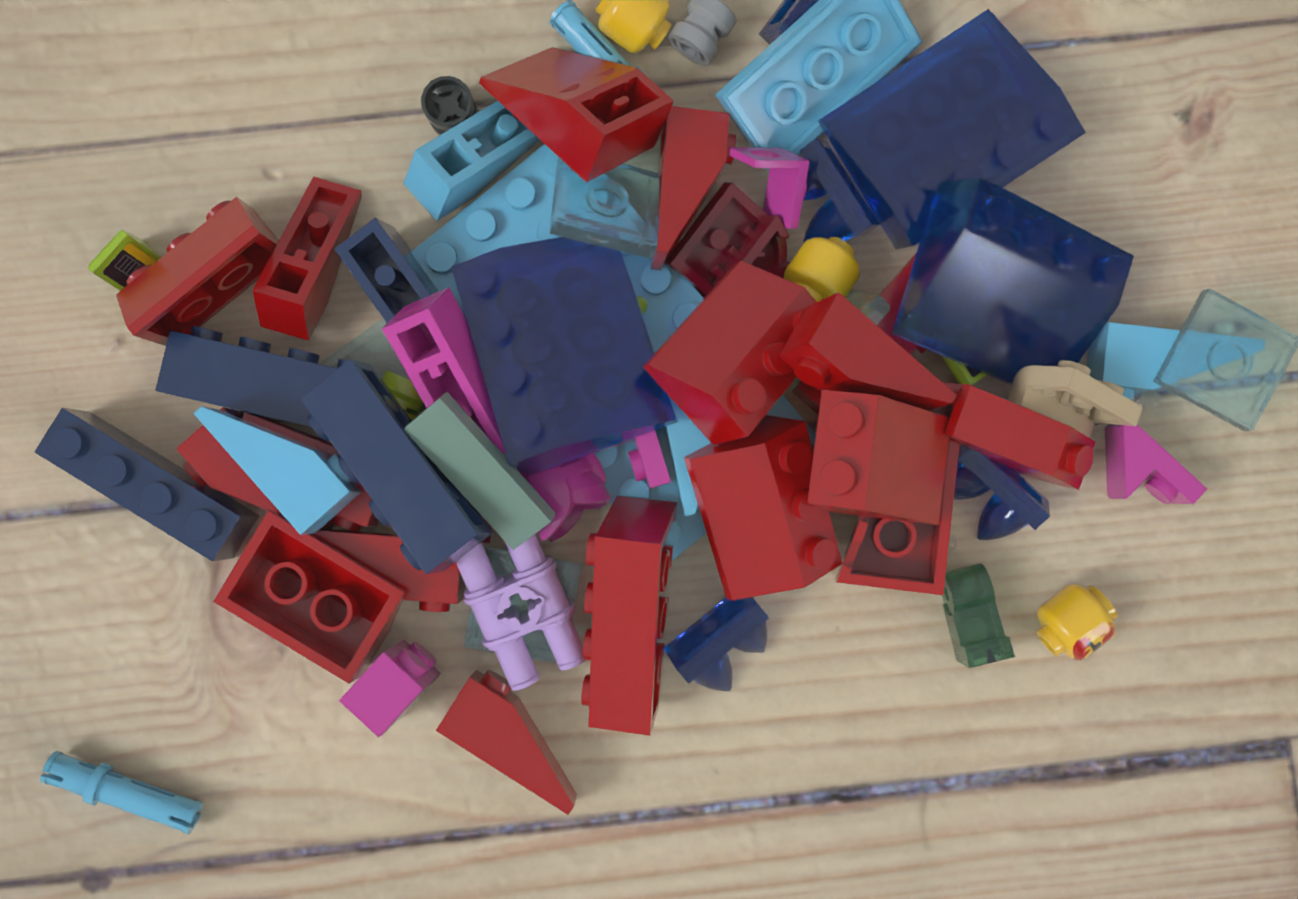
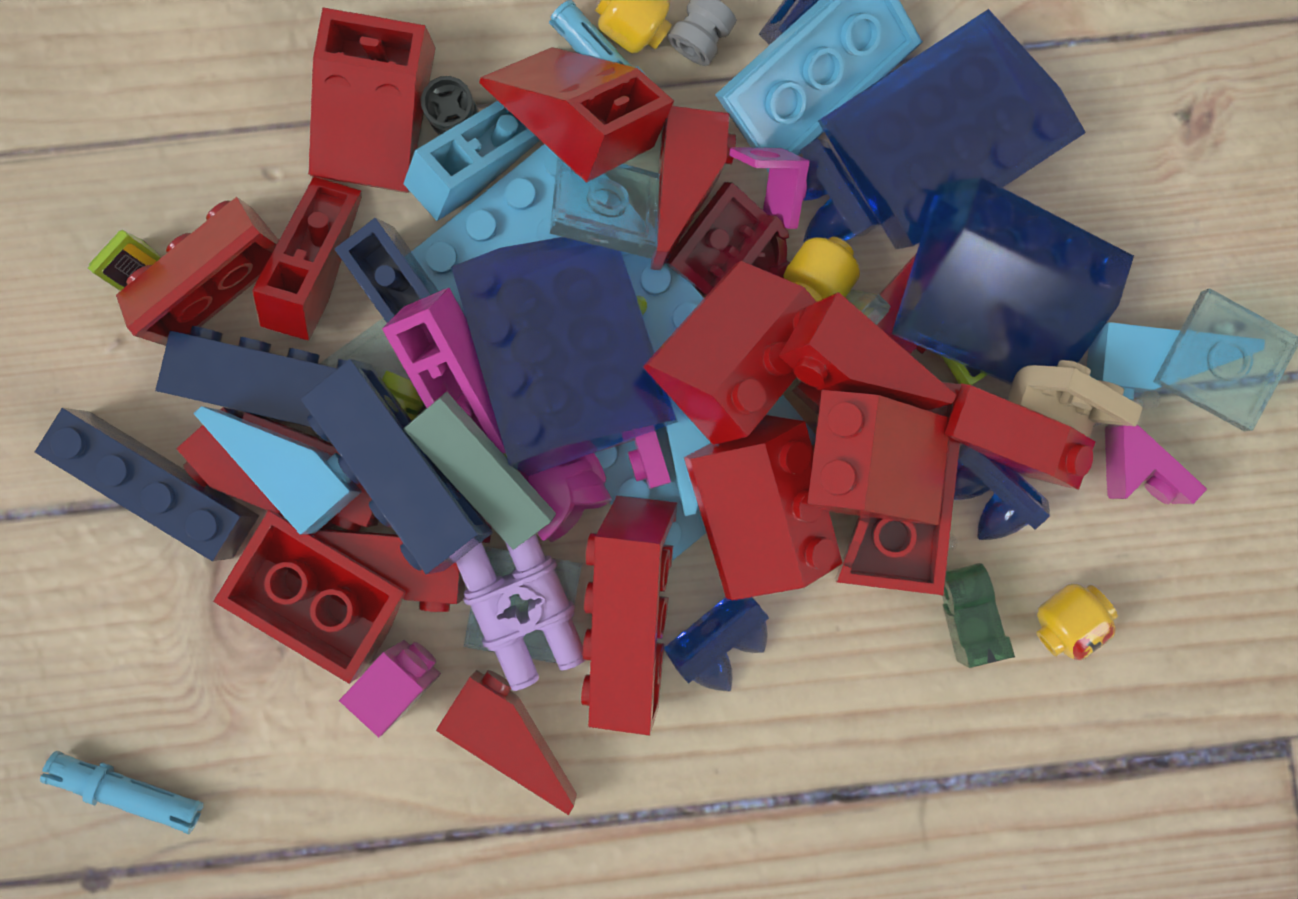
none -> red slope [308,7,436,193]

